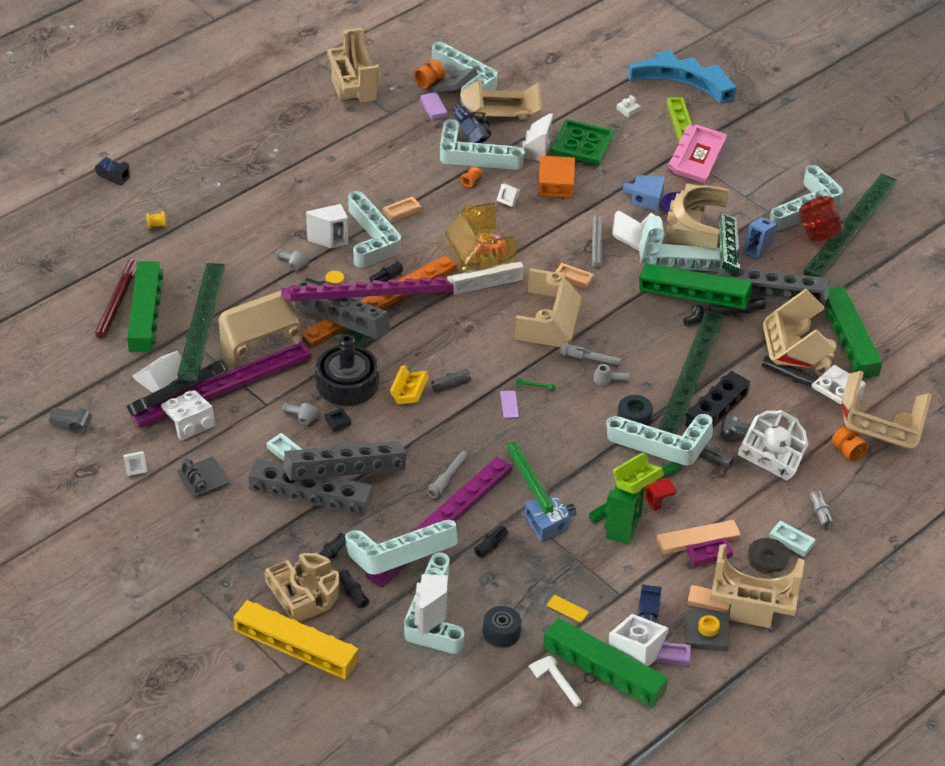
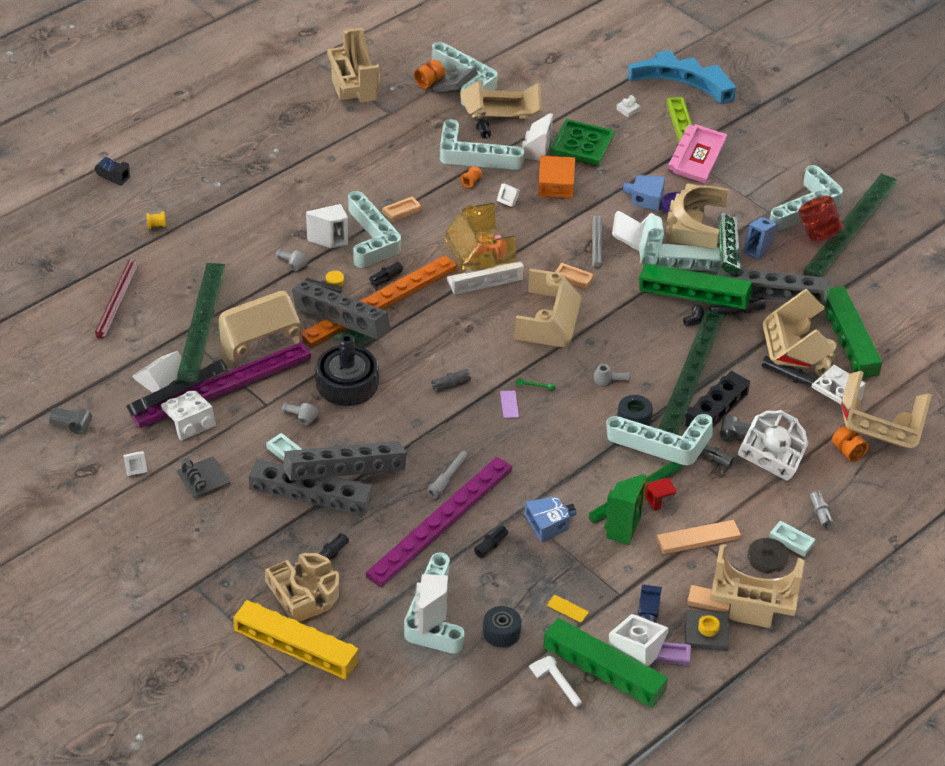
green brick [127,261,164,352] -> none
magenta plate [281,277,454,301] -> none
black plate [325,408,351,432] -> none
black pin [339,569,370,609] -> none
light aqua beam [345,520,458,574] -> none
yellow bracket [390,365,429,405] -> none
lavender tile [420,92,447,120] -> none
dark blue piece [453,104,491,144] -> none
green axle [507,441,554,514] -> none
light grey pin [560,342,621,366] -> none
lime bracket [613,452,664,494] -> none
magenta plate [686,537,733,567] -> none

